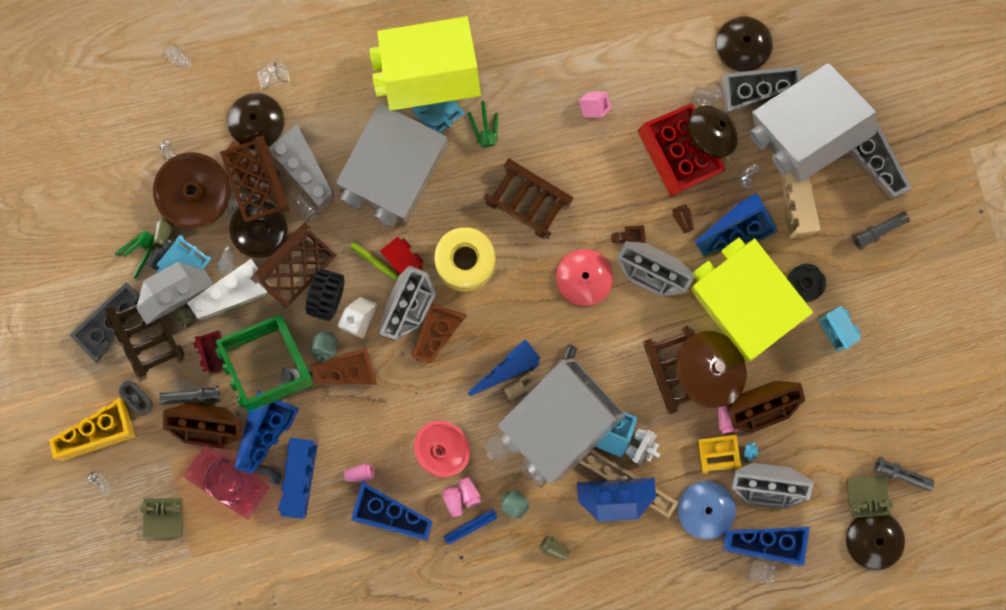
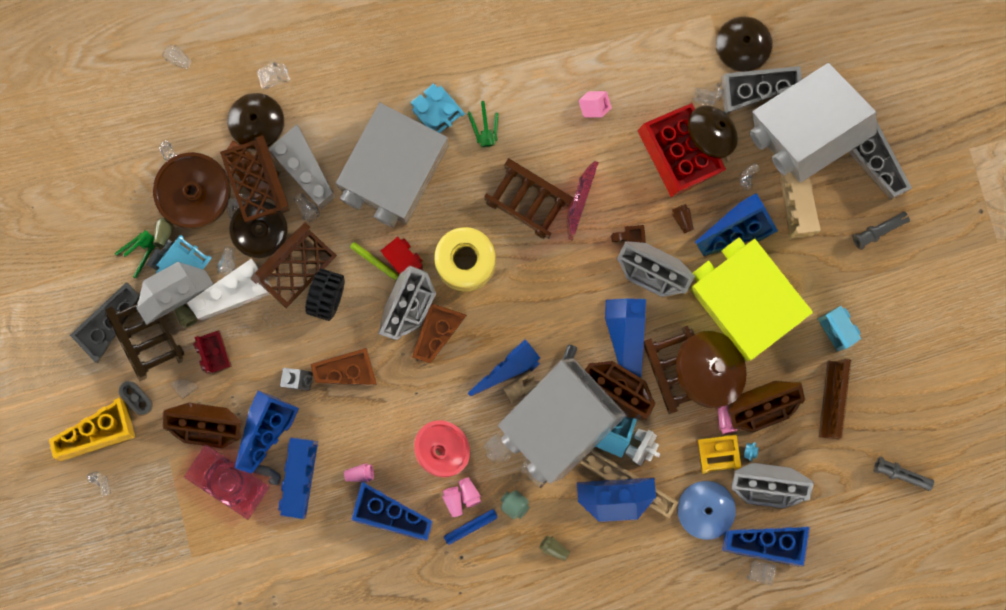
olive hinge [140,498,183,538] -> none
dark grey pin [160,385,220,405] -> none
green window [215,314,313,413] -> none
sand green head [311,331,338,361] -> none
white slope [338,297,378,339] -> none
neon yellow brick [369,16,481,111] -> none
coral dish [556,249,613,306] -> none
pearl dark grey plate [787,264,826,302] -> none
dark brown dish [846,515,905,570] -> none
olive hinge [847,476,893,518] -> none
none -> clear pink slope [567,161,599,241]
none -> reddish brown wedge [585,361,656,420]
none -> blue wedge [605,298,646,378]
none -> reddish brown fence [819,359,851,440]

